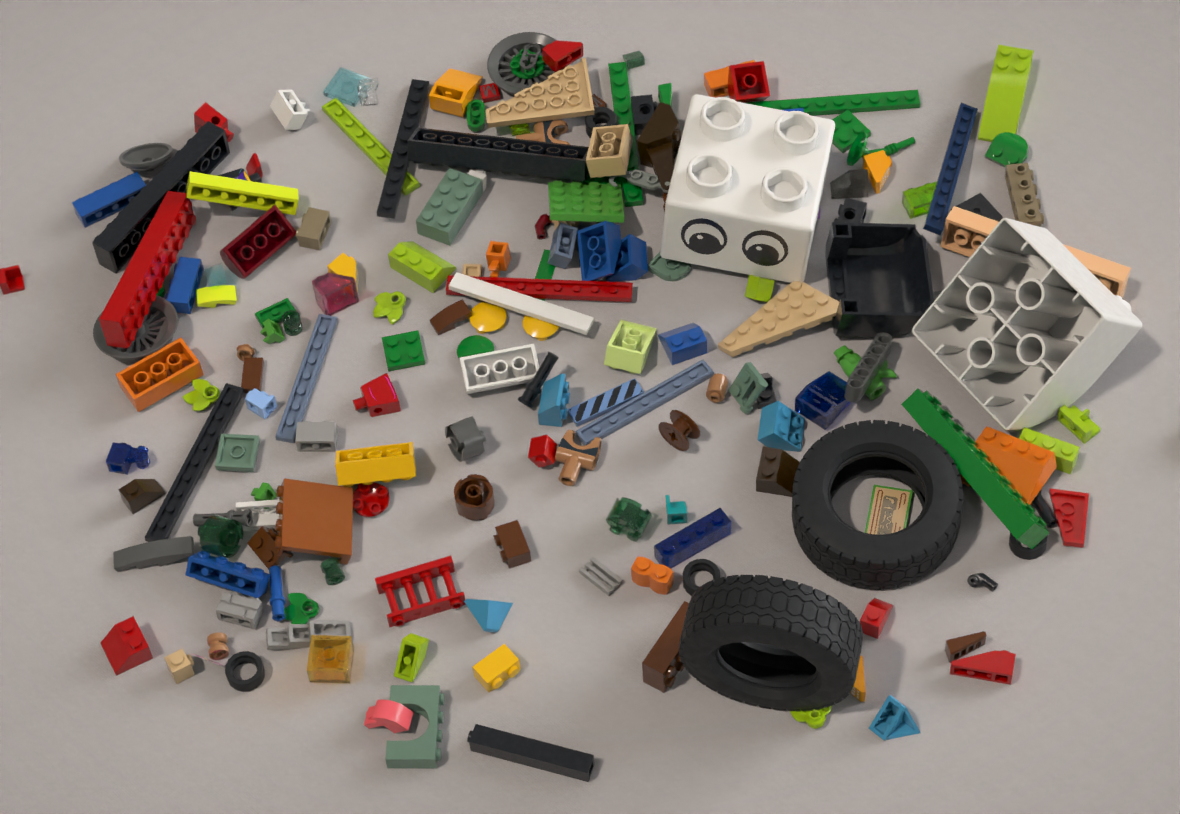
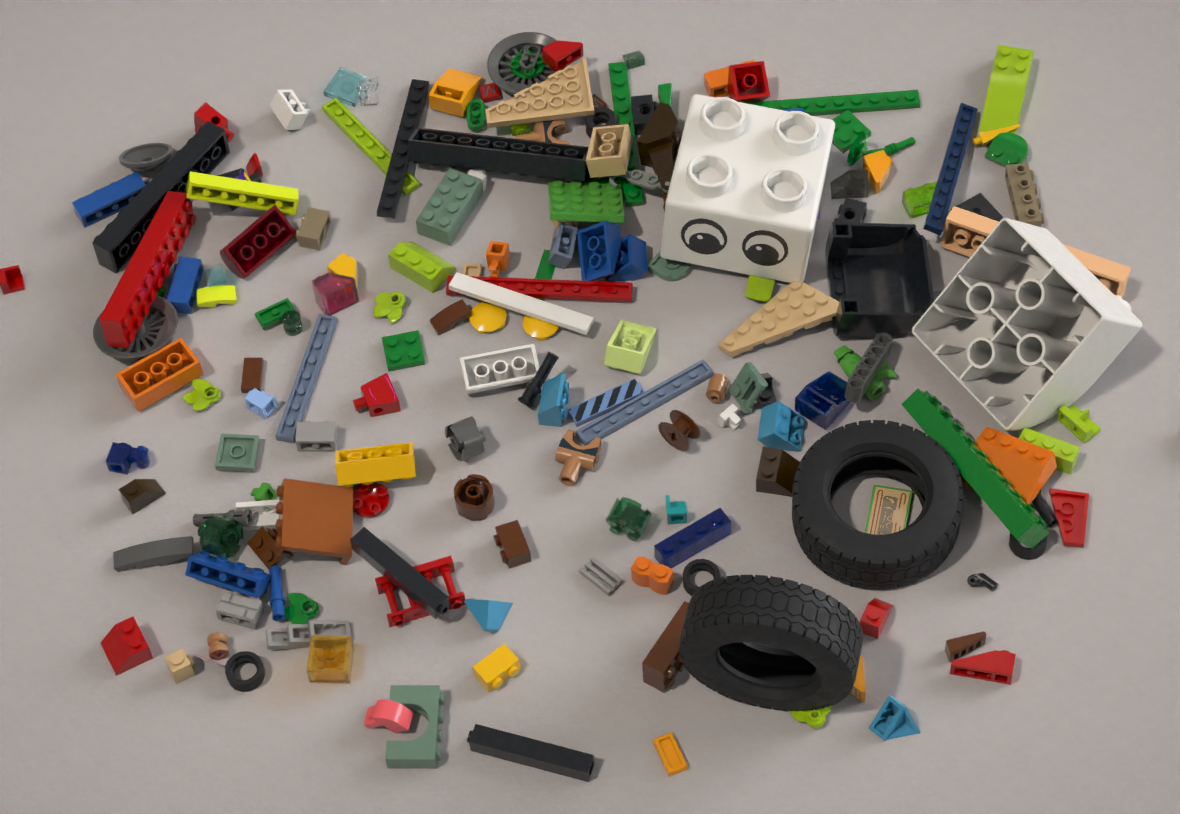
black plate [145,383,244,542] -> none
medium nougat plate [236,344,255,361] -> none
bright green tile [260,319,285,344] -> none
clear green wheel [320,558,345,586] -> none
lime slope [394,633,429,682] -> none
green dish [457,335,494,360] -> none
red brick [528,435,557,468] -> none
dark red arm [535,214,552,240] -> none
blue slope [658,323,707,365] -> none
none -> black brick [350,527,450,619]
none -> light orange tile [653,732,688,777]
none -> white tile [717,404,741,431]
none -> yellow piece [972,124,1020,147]

